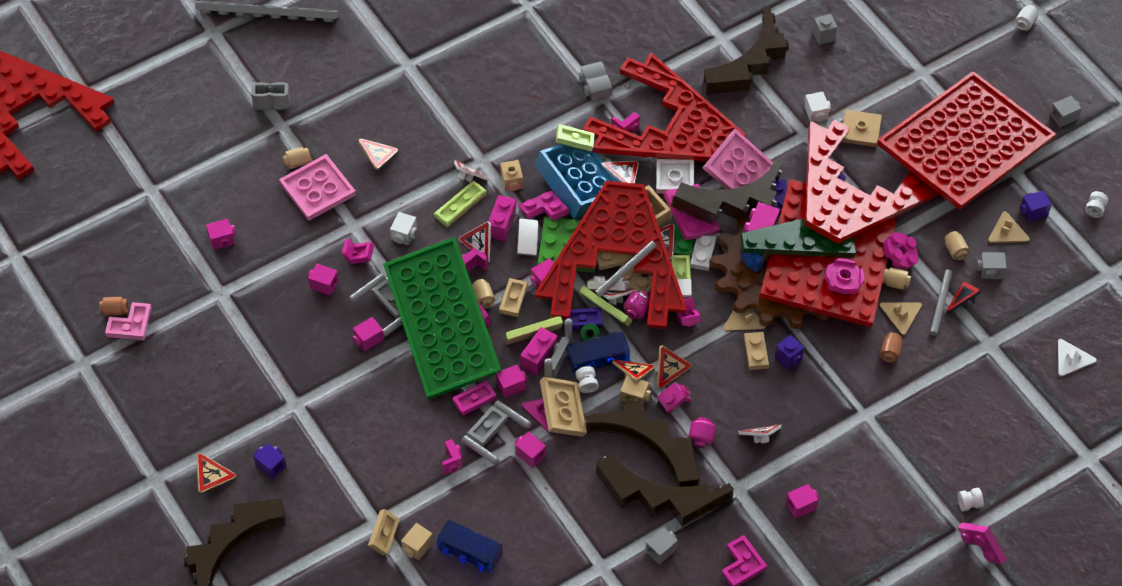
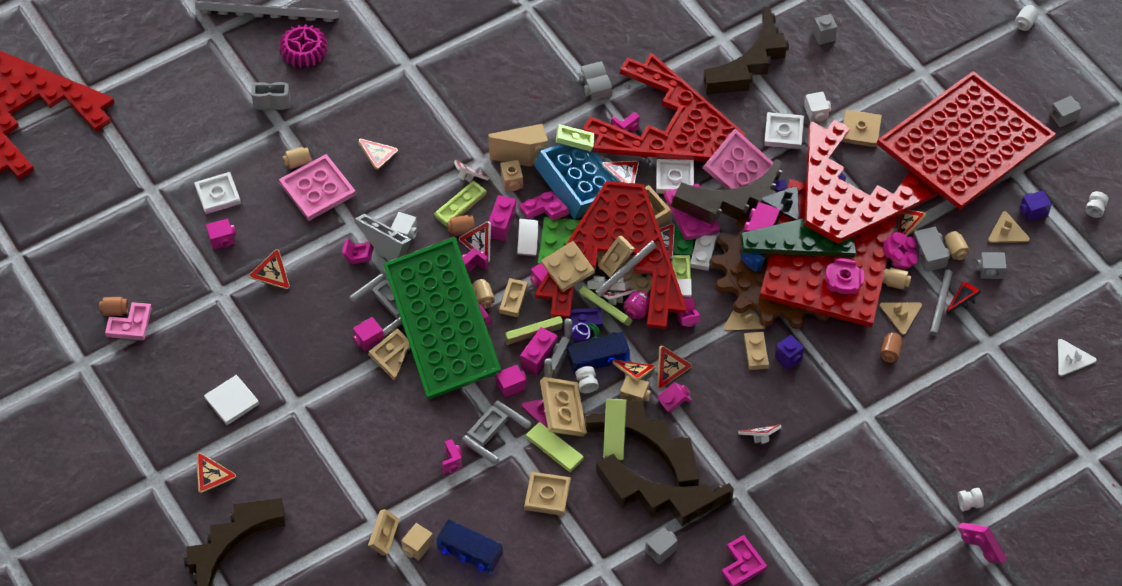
dark purple brick [253,443,287,479] -> none
dark pink brick [307,263,339,296] -> none
dark pink plate [452,381,497,416] -> none
dark pink brick [515,432,546,468] -> none
dark pink head [688,417,716,448] -> none
dark pink brick [786,484,819,519] -> none
none -> white tile [194,172,241,215]
none -> white tile [204,375,259,425]
none -> piece [249,249,290,289]
none -> dark pink gear [279,24,328,68]
none -> light grey slope [354,214,411,262]
none -> tan wing [368,328,410,380]
none -> nougat brick [447,215,475,236]
none -> tan slope [488,124,548,167]
none -> tan plate [524,472,571,516]
none -> yellowish green tile [526,422,584,473]
none -> tan plate [541,241,595,292]
none -> dark purple plate [572,323,590,342]
none -> tan plate [598,236,635,278]
none -> yellowish green tile [603,399,627,460]
none -> piece [762,187,799,220]
none -> white plate [764,112,804,149]
none -> piece [897,210,926,236]
none -> light grey brick [913,226,950,272]

